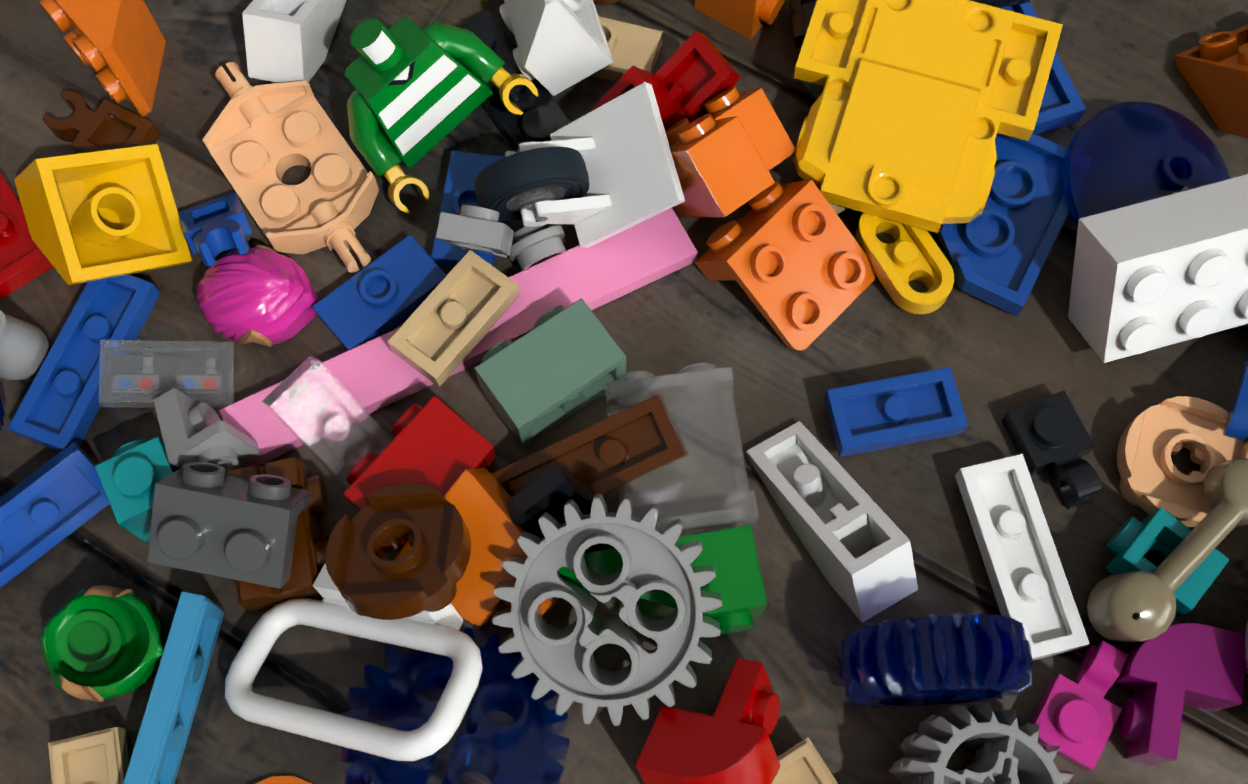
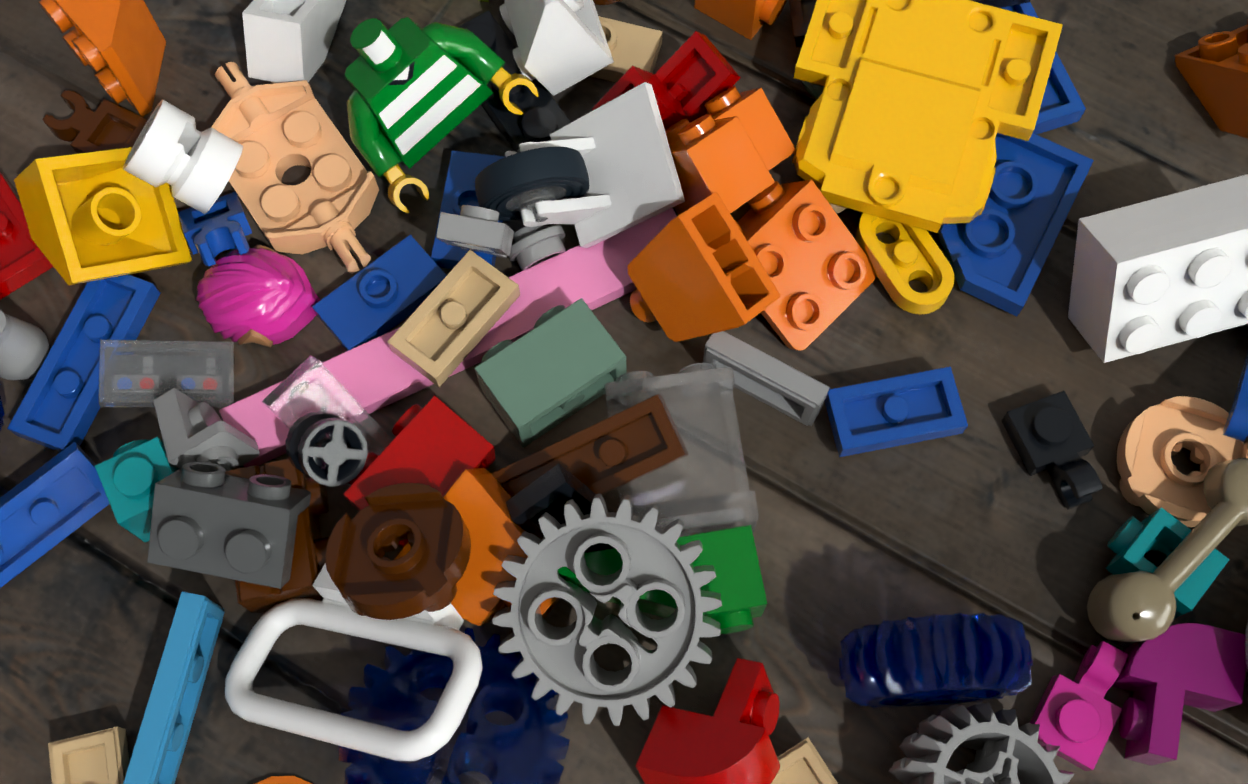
green hair [39,585,165,702] -> none
white slope [746,421,918,623] -> none
white plate [955,454,1090,664] -> none
clear blue dish [1063,101,1230,227] -> none
none -> white wheel [123,100,243,214]
none -> black wheel [285,411,368,487]
none -> orange torso [627,191,781,342]
none -> light grey tile [702,331,830,426]

